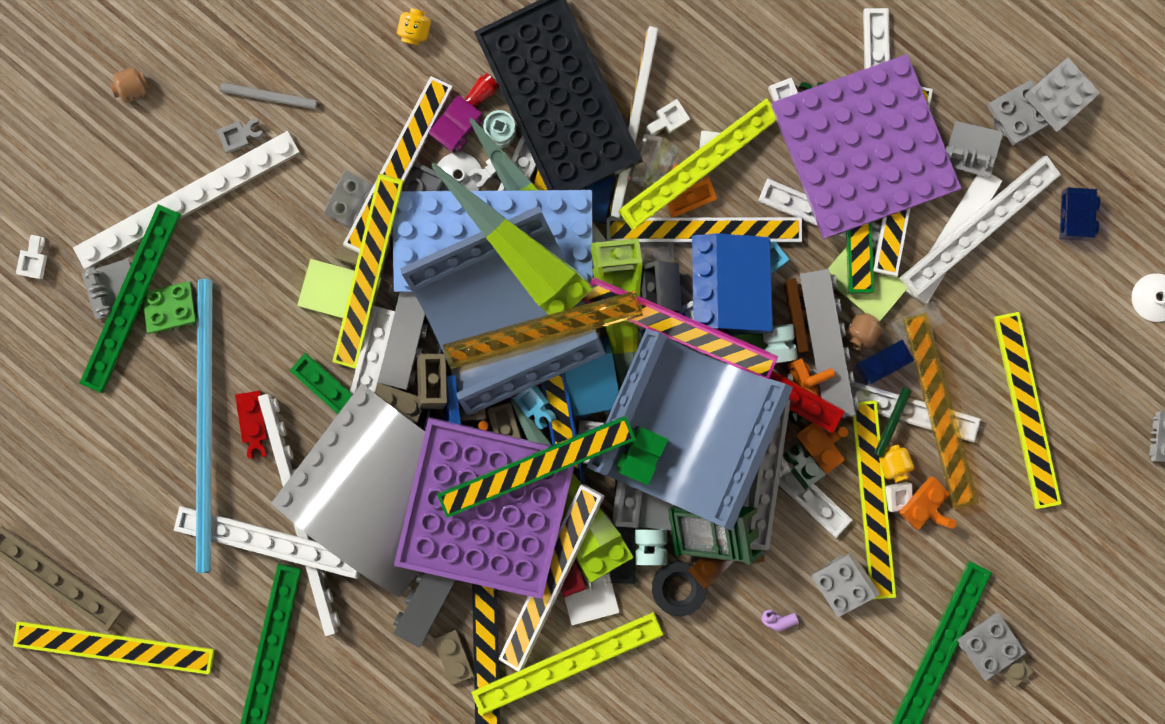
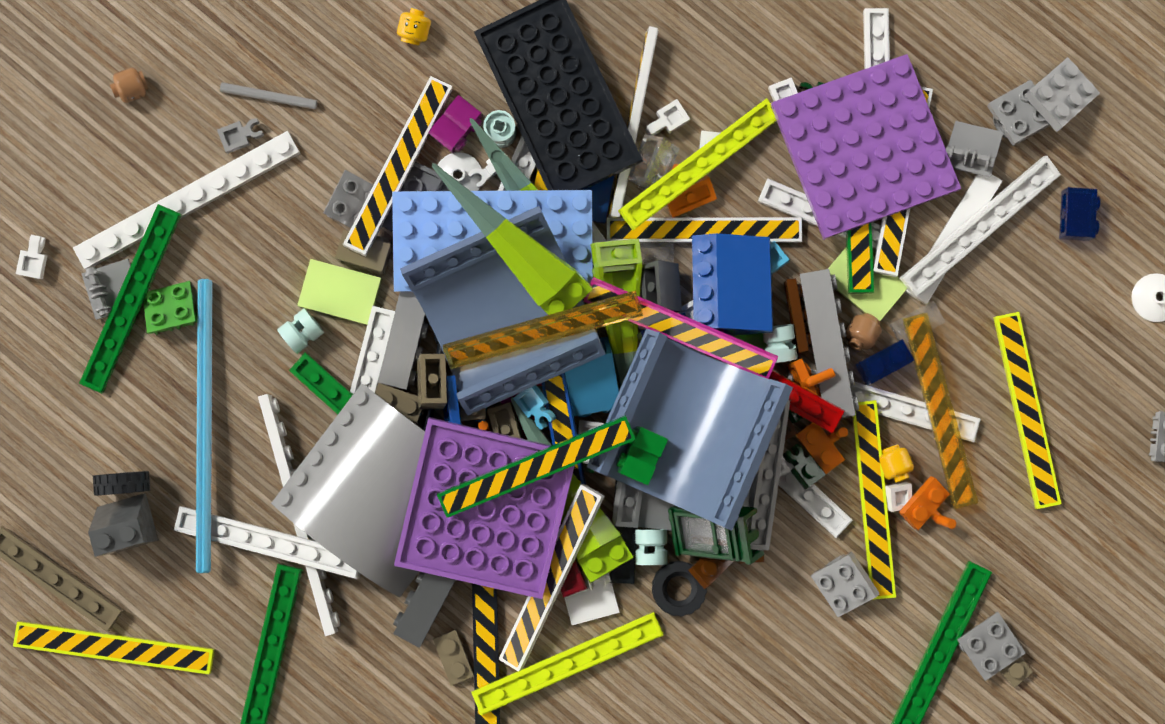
red plate [235,391,268,459] -> none
tile [332,174,404,369] -> none
red cone [465,72,499,108] -> none
lavender arm [762,610,799,632] -> none
dark green bar [874,388,912,458] -> none
none -> dark grey slope [88,493,159,557]
none -> black tyre [93,471,151,496]
none -> light aqua wheel [277,308,324,354]

